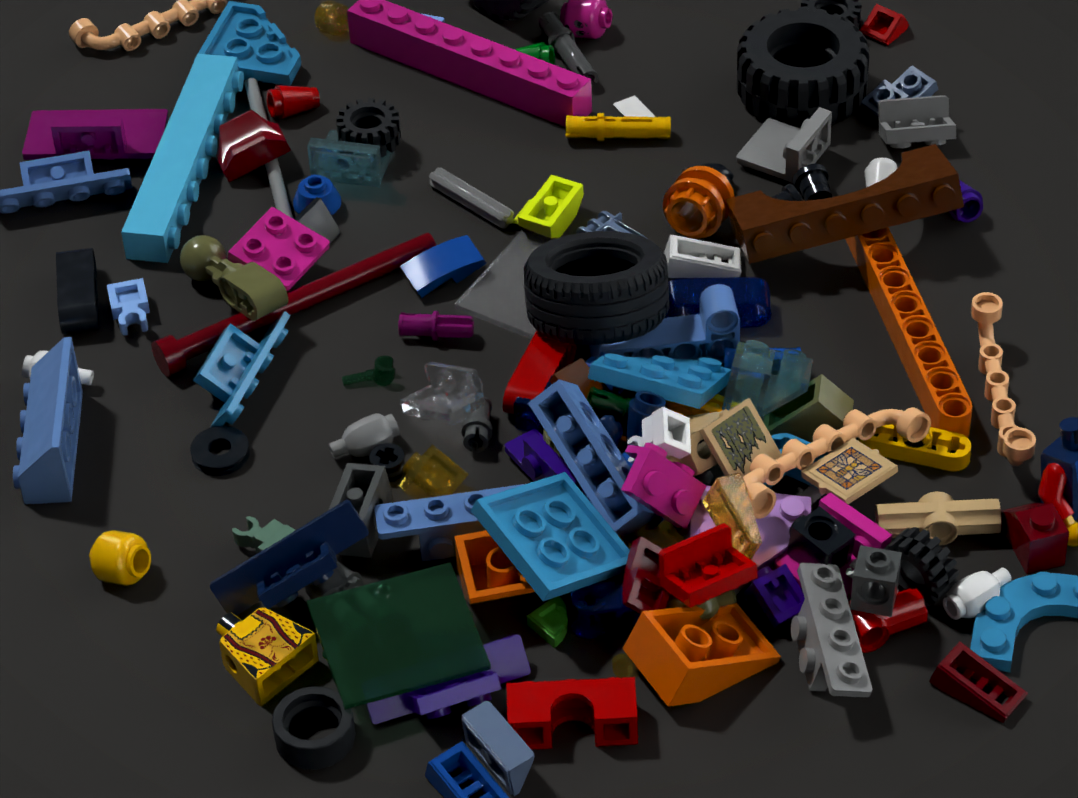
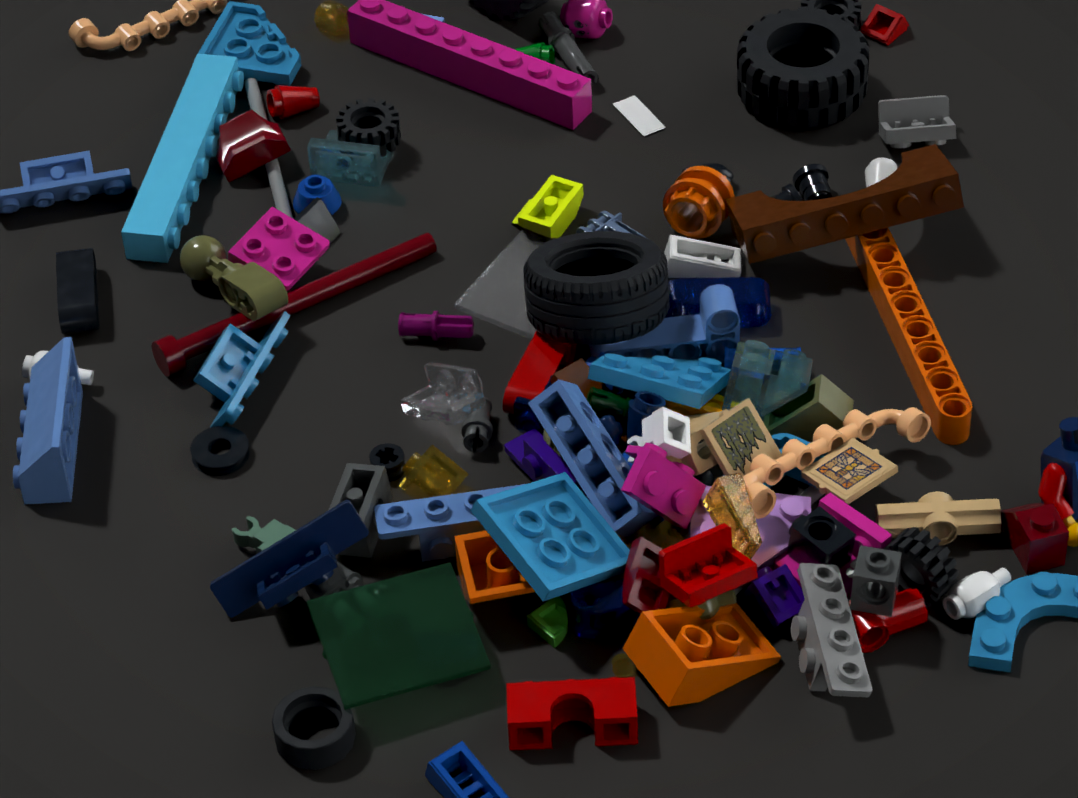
magenta bracket [22,109,169,160] -> none
yellow head [89,530,151,586] -> none
light blue plate [107,278,150,336] -> none
torso [216,608,319,707] -> none
light grey plant [328,413,400,458] -> none
clear green hand [342,355,395,386] -> none
dark purple bracket [361,634,531,724] -> none
blue slope [400,235,487,298] -> none
light grey axle [429,168,514,229] -> none
sand blue slope [461,701,534,796] -> none
yellow pin [566,113,671,141] -> none
light grey bracket [736,107,832,183] -> none
yellow beam [858,416,972,471] -> none
sand blue slope [861,65,939,117] -> none
dark red slope [929,641,1028,723] -> none
dark purple cone [949,180,983,222] -> none
light nougat bar [971,292,1036,466] -> none

